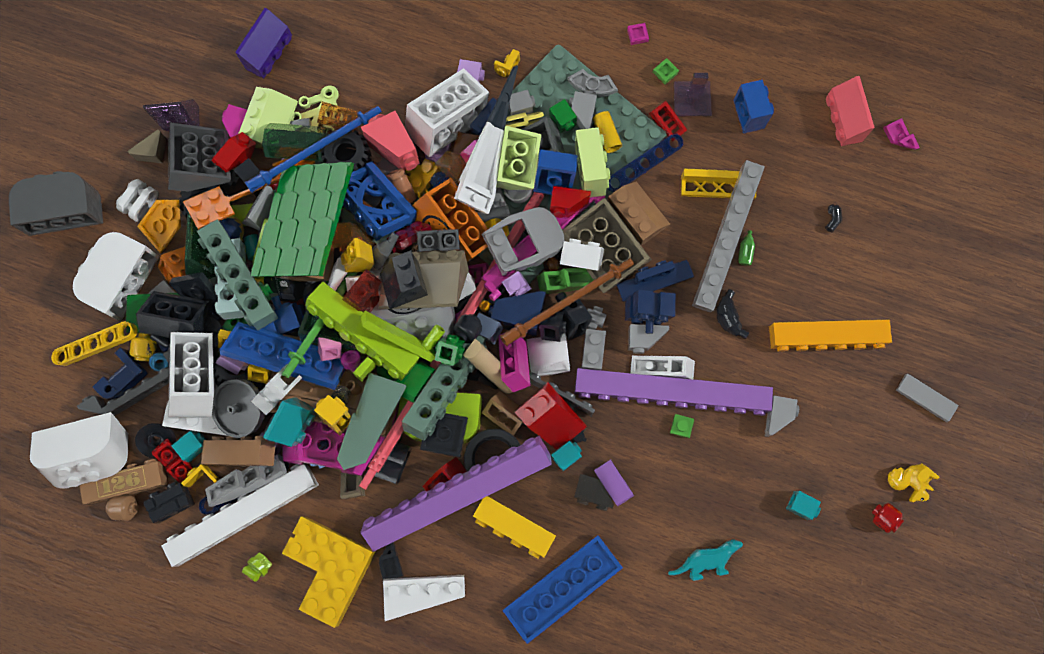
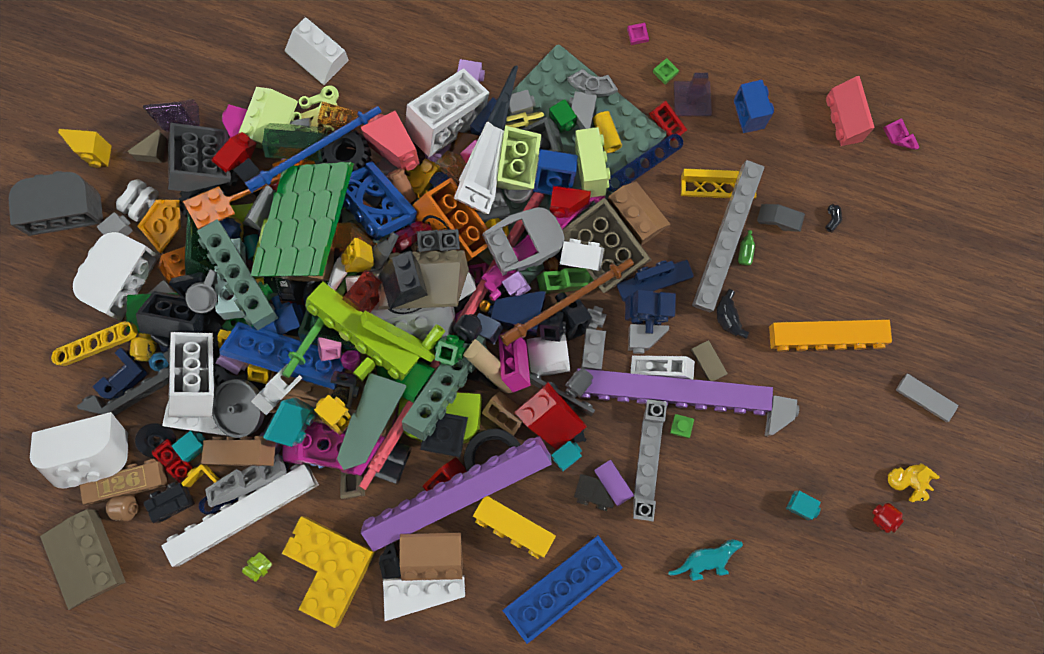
dark purple slope [235,8,292,79] -> none
yellow bracket [494,49,520,77] -> none
none -> dark tan slope [40,509,126,610]
none -> yellow slope [58,129,112,168]
none -> light grey brick [97,212,133,236]
none -> light grey piece [185,269,217,313]
none -> white slope [285,17,349,85]
none -> black bracket [330,371,359,408]
none -> medium nougat slope [400,533,463,581]
none -> dark grey brick [565,368,594,398]
none -> light grey slope [633,399,667,521]
none -> dark tan tile [691,340,728,382]
none -> dark grey slope [757,204,805,232]

